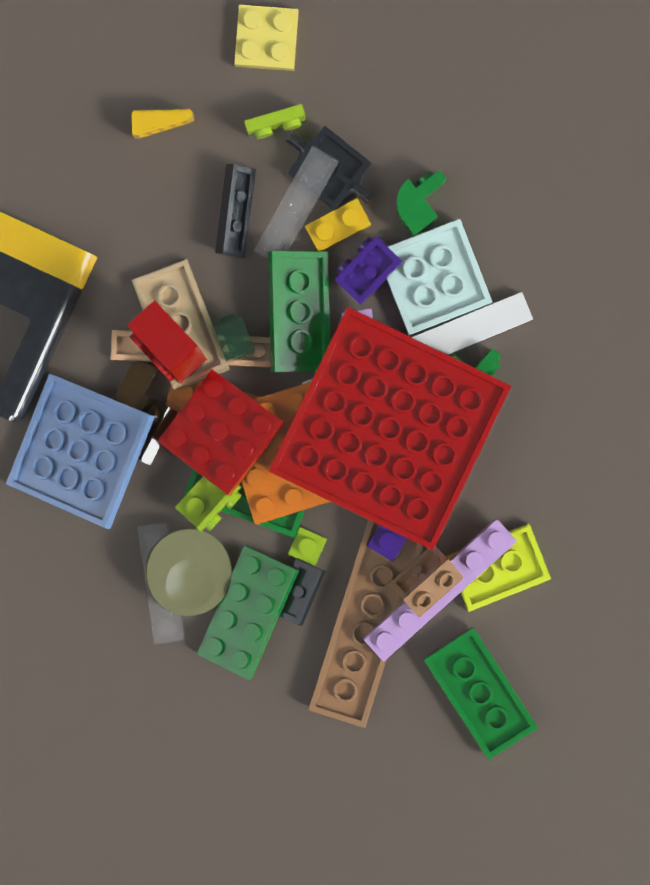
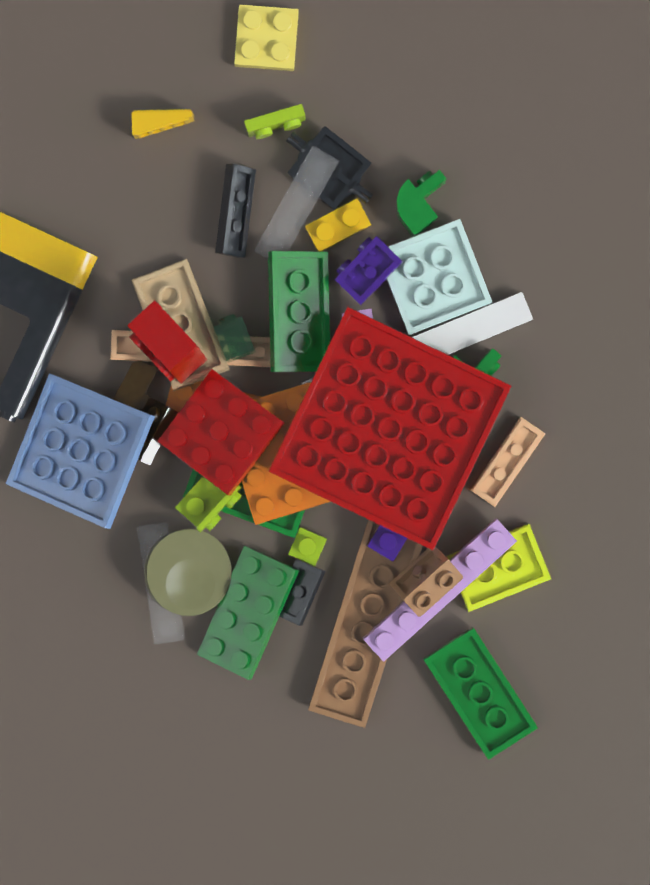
none -> light nougat tile [470,417,545,507]

